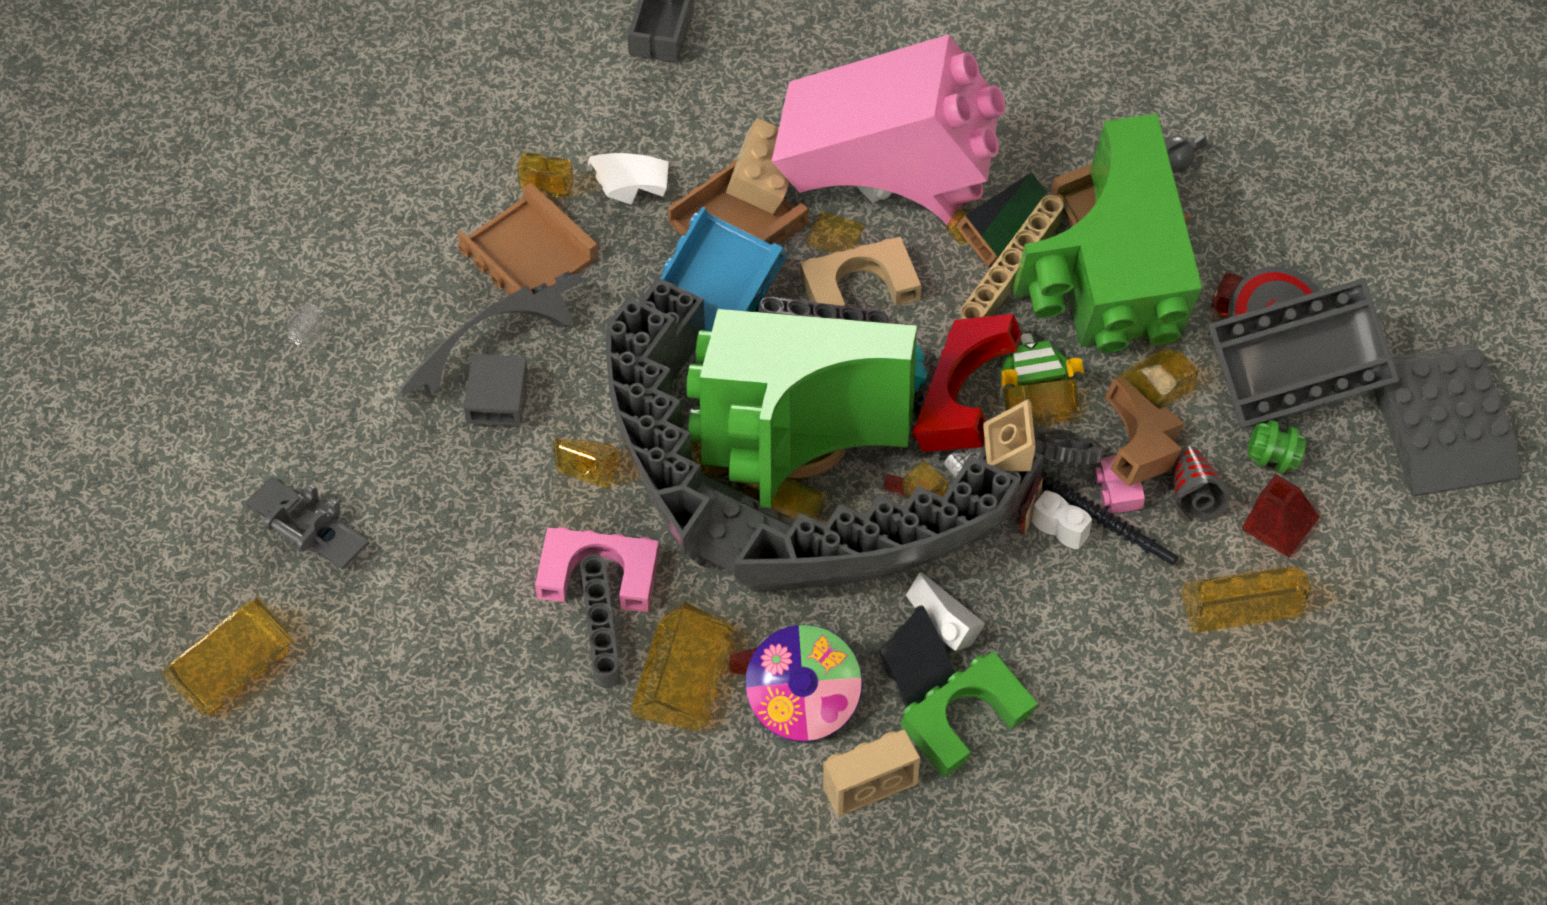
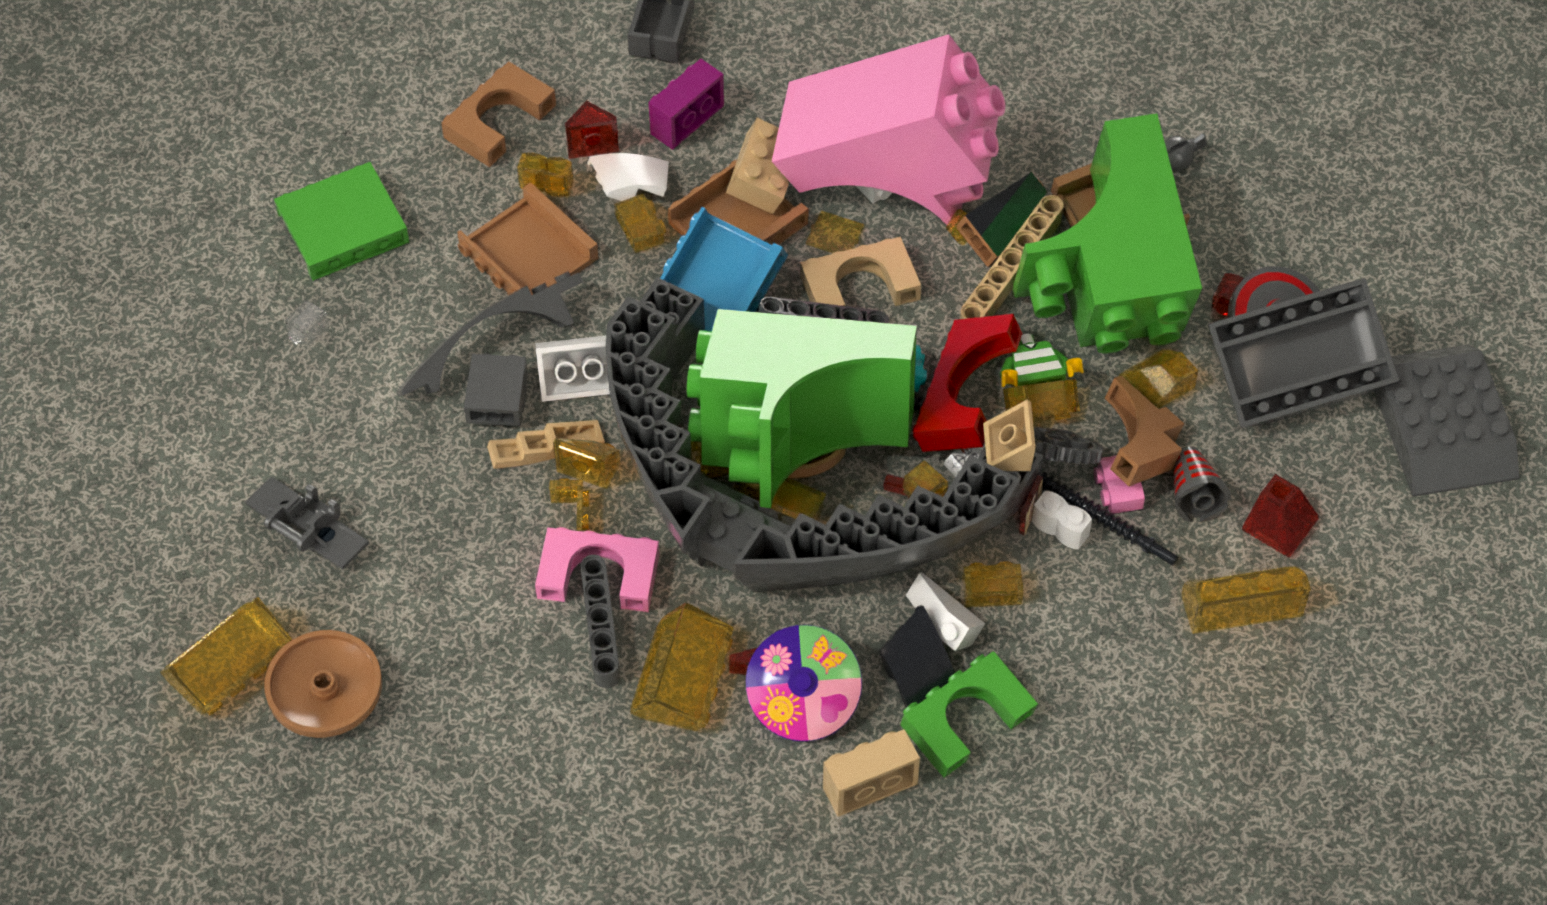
bright green piece [1247,420,1306,474] -> none
none -> medium nougat dish [264,630,382,738]
none -> bright green panel [274,162,409,281]
none -> medium nougat arch [441,61,556,167]
none -> tan slope [487,420,605,469]
none -> white slope [535,336,610,402]
none -> clear yellow bracket [549,478,590,532]
none -> clear red slope [565,100,619,159]
none -> clear yellow brick [614,194,667,253]
none -> magenta brick [648,58,724,150]
none -> clear yellow brick [962,561,1023,607]

